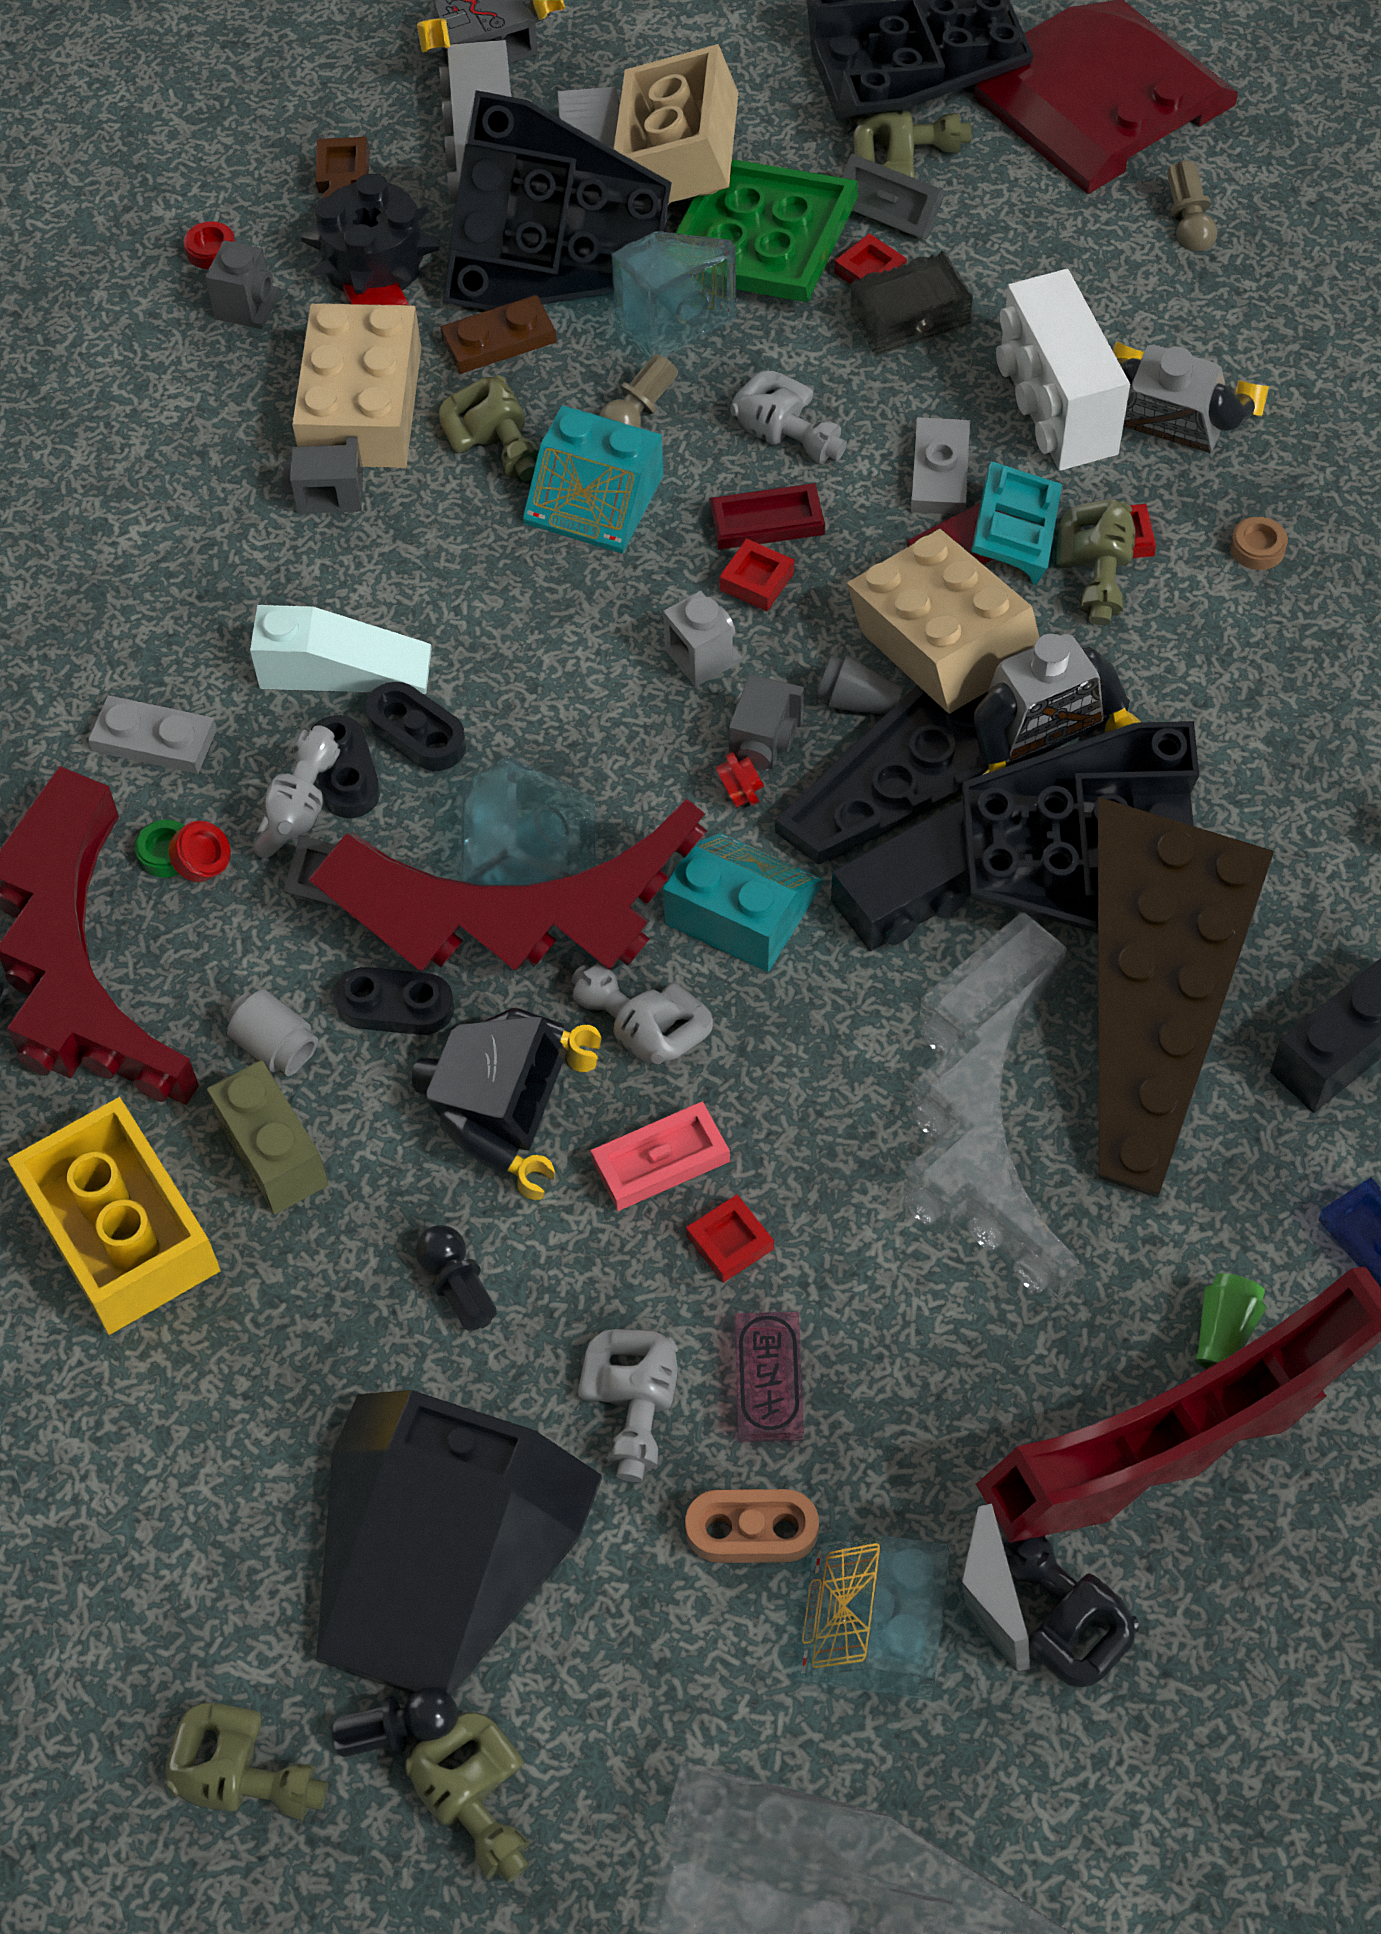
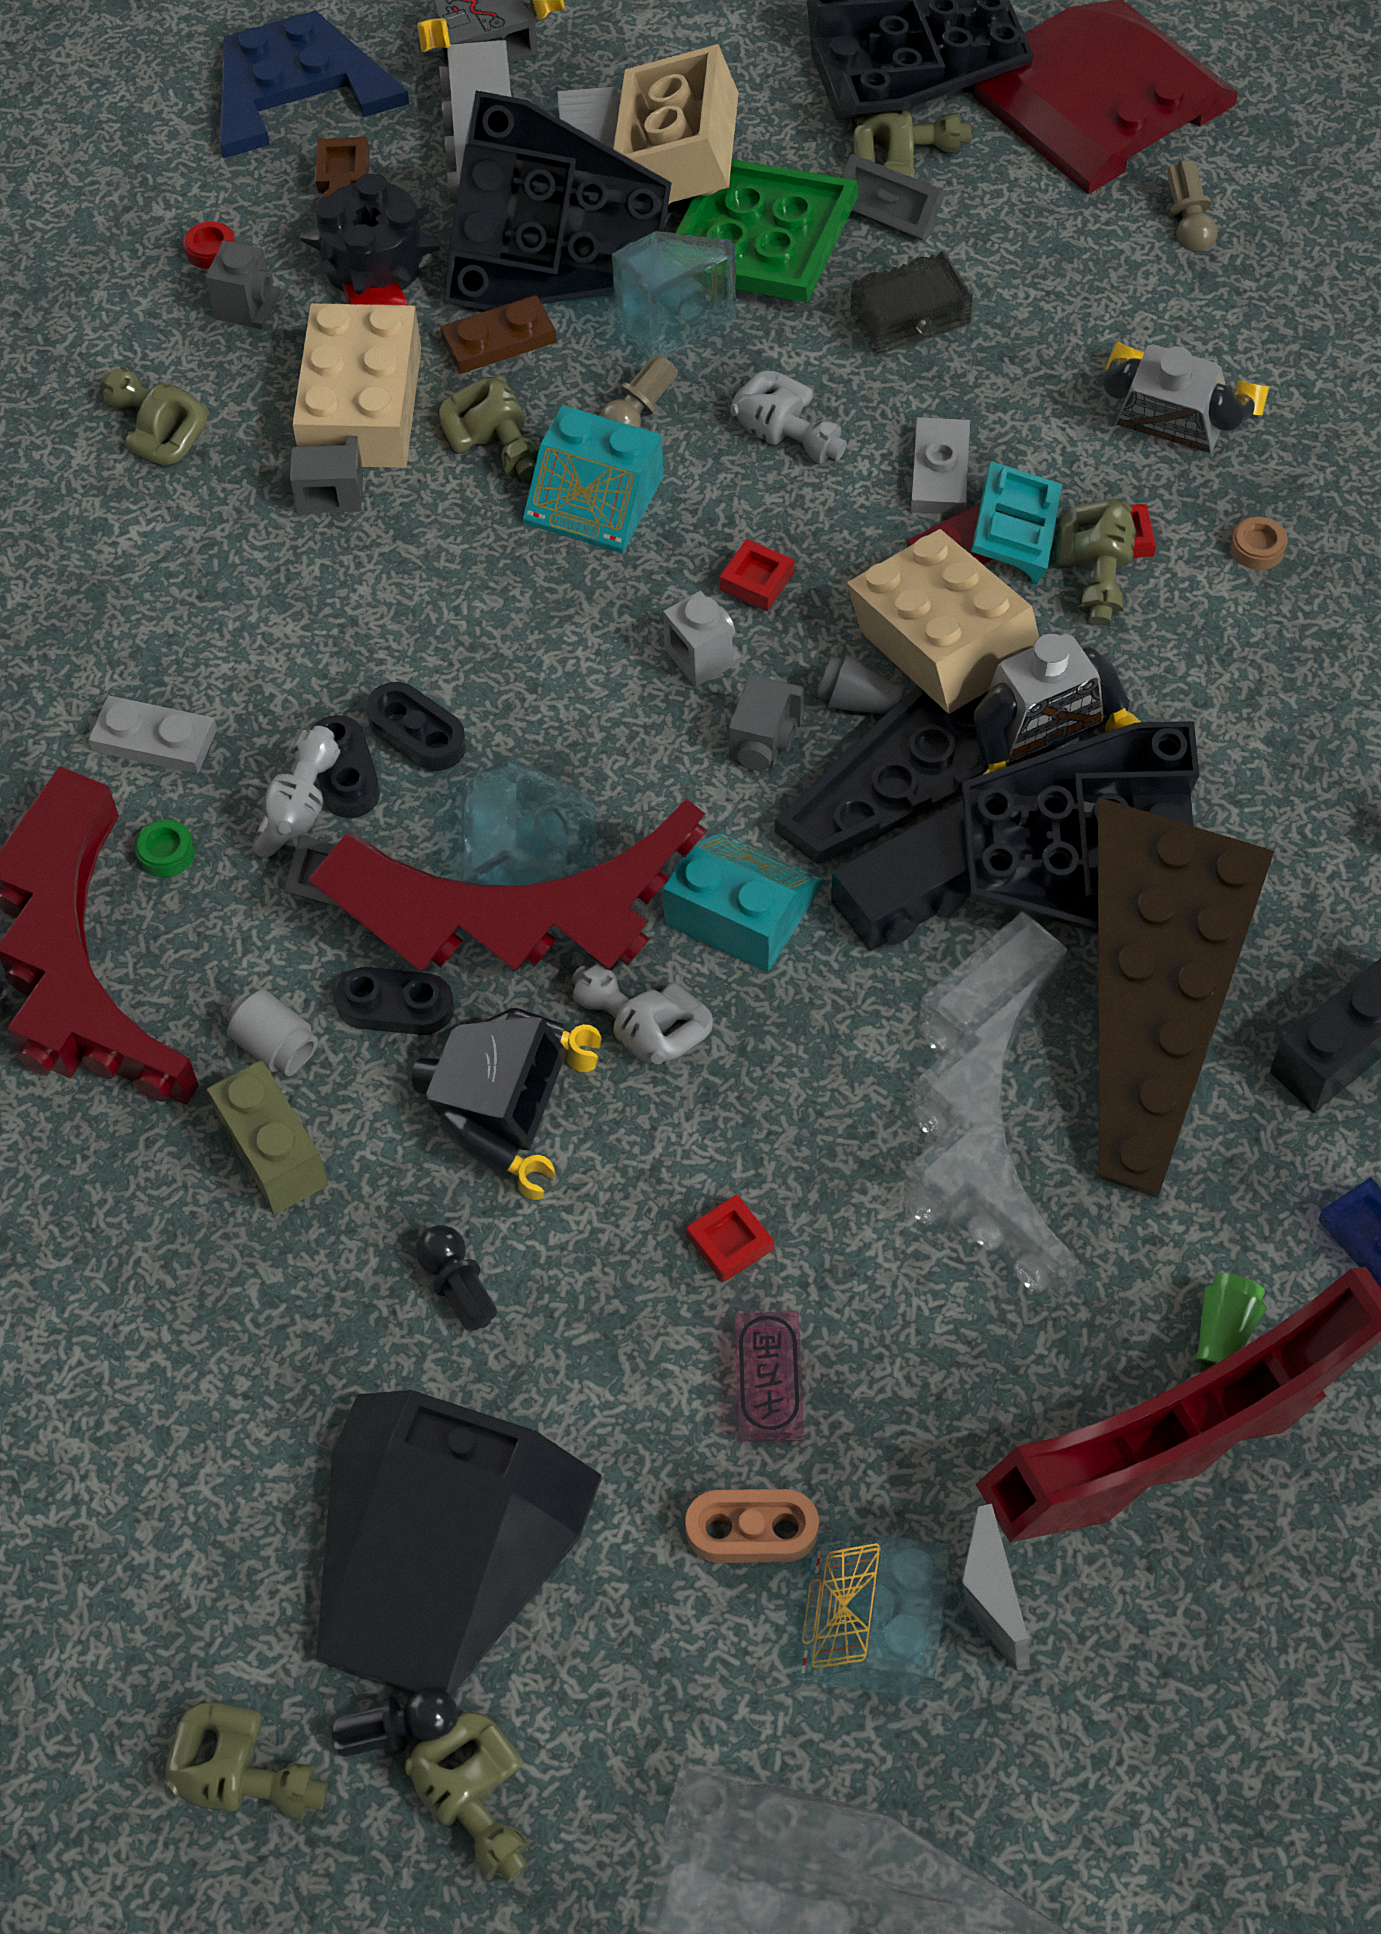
yellow brick [7,1097,221,1335] -> none
red tile [168,821,231,882] -> none
light aqua slope [250,605,432,694] -> none
light grey piece [578,1329,678,1482] -> none
coral plate [591,1101,730,1211] -> none
dark red tile [709,483,825,550] -> none
red plate [715,752,765,808] -> none
red tile [834,233,907,299] -> none
white brick [996,269,1130,471] -> none
black piece [1003,1536,1139,1688] -> none
none -> olive piece [100,367,210,466]
none -> dark blue wing [220,10,410,159]

